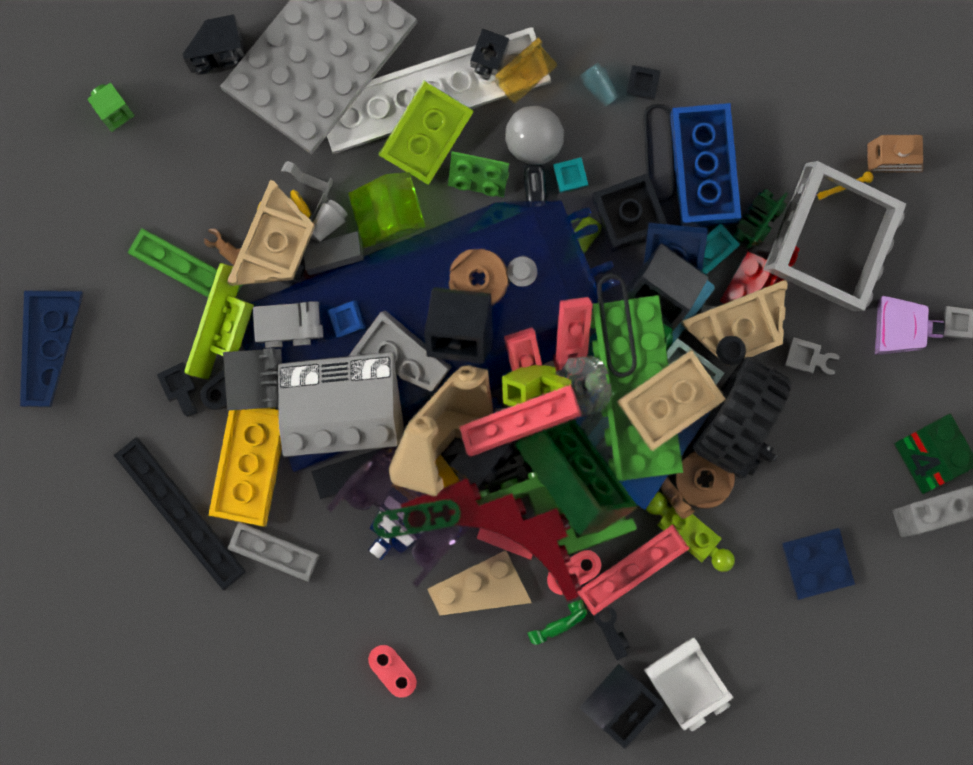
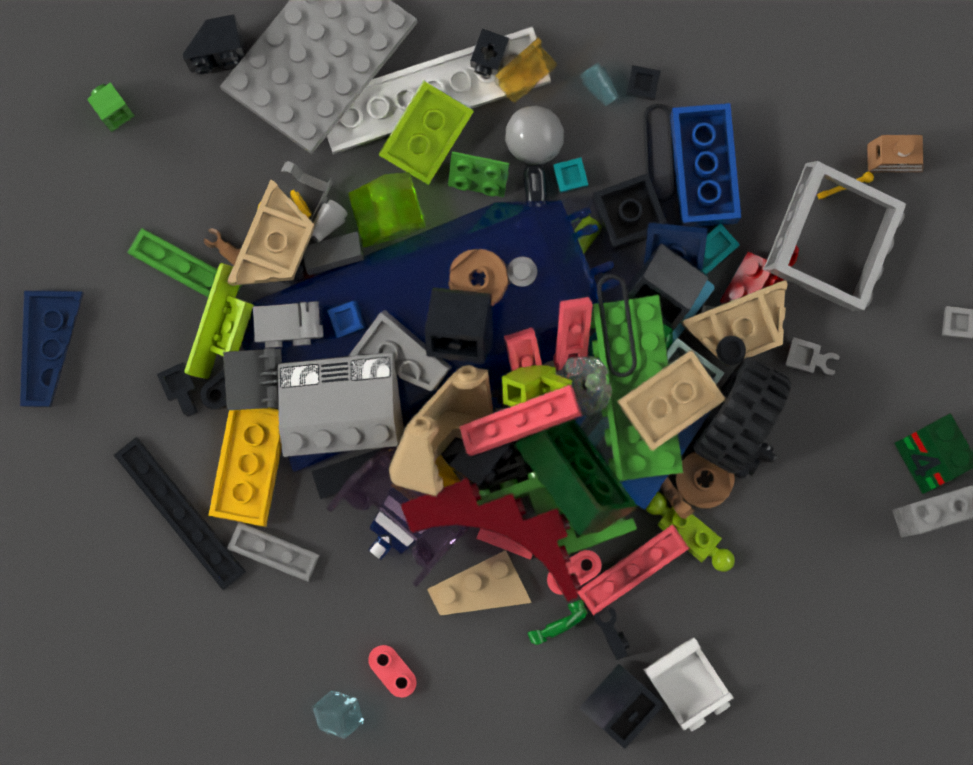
dark green beam [373,500,461,539] -> none
dark green hinge [733,189,788,250] -> none
dark blue plate [781,528,855,600] -> none
lavender torso [875,296,944,355] -> none
none -> clear light blue panel [313,690,364,739]

